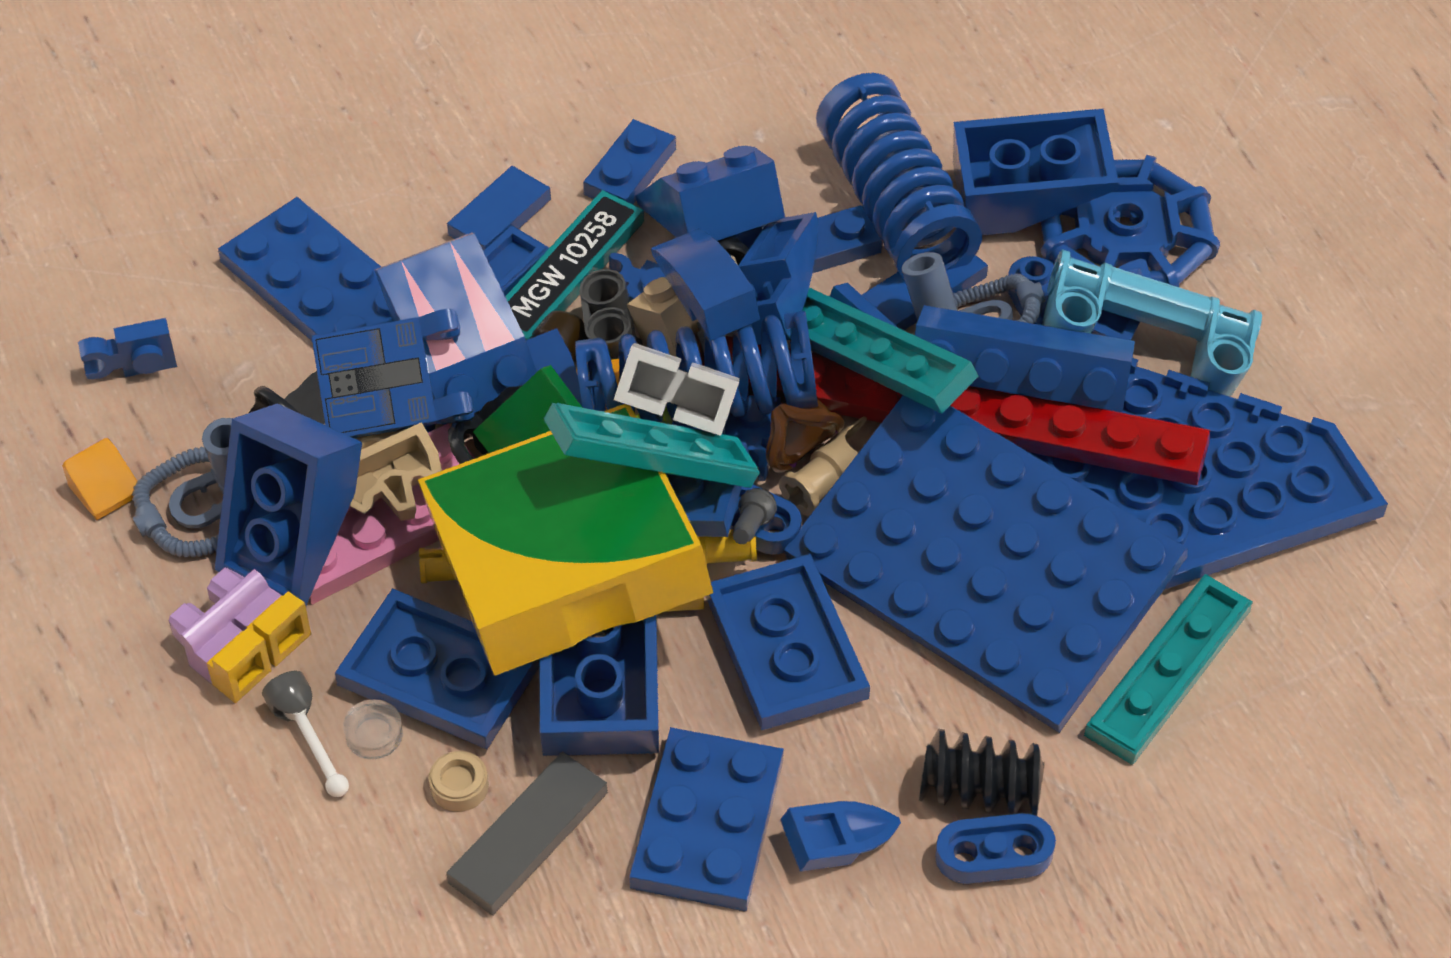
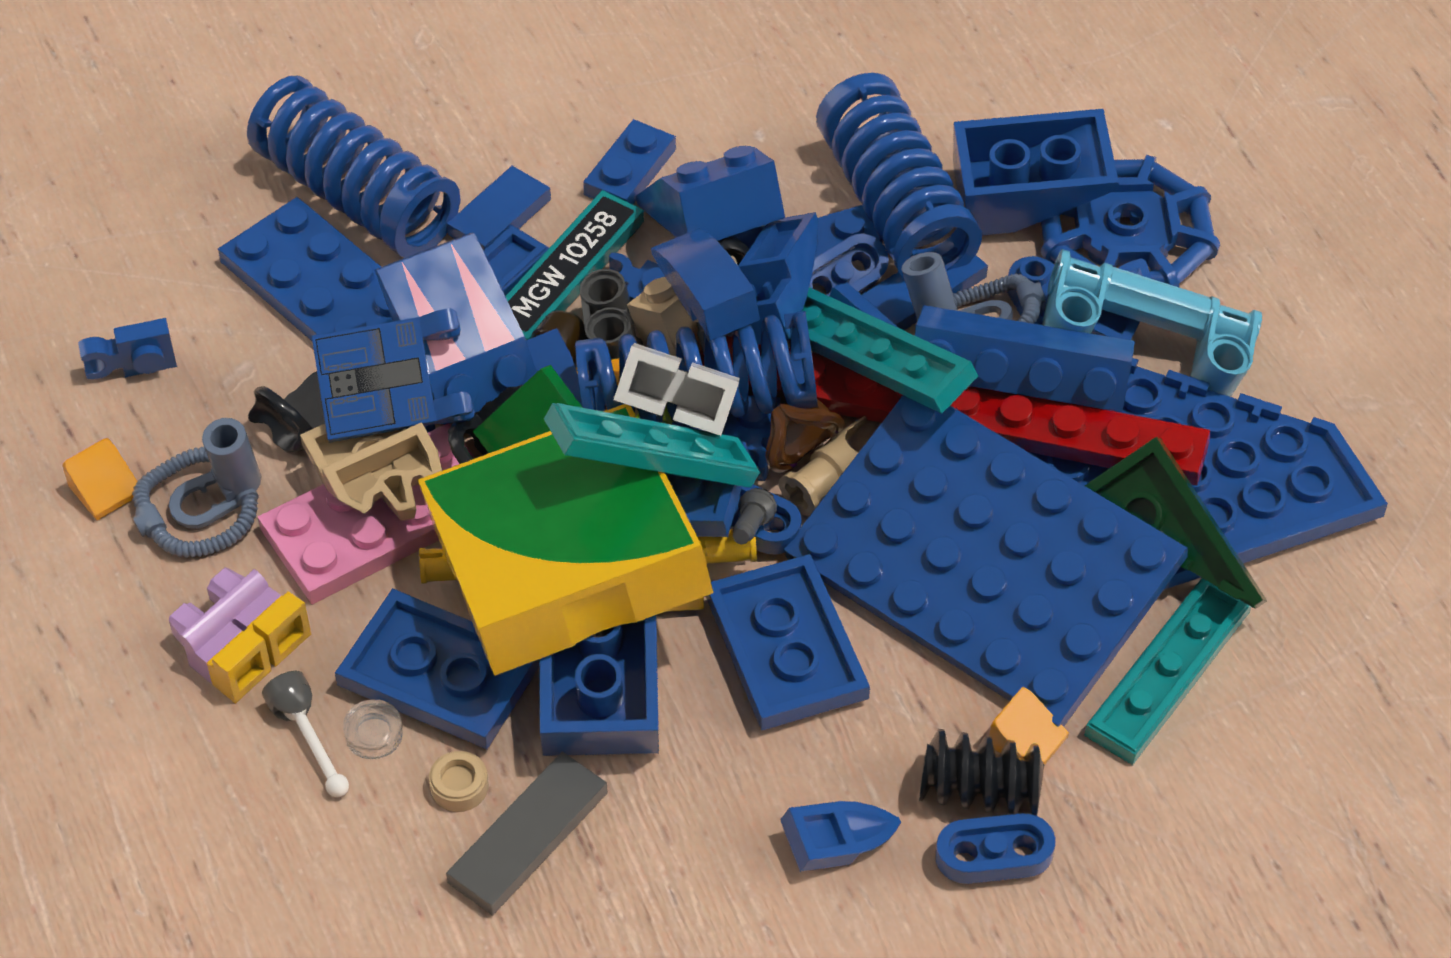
blue slope [214,404,362,605] -> none
blue plate [629,727,784,912] -> none
none -> blue piece [247,76,461,258]
none -> blue plate [809,234,889,296]
none -> light orange slope [989,687,1069,765]
none -> dark green wing [1085,437,1267,609]

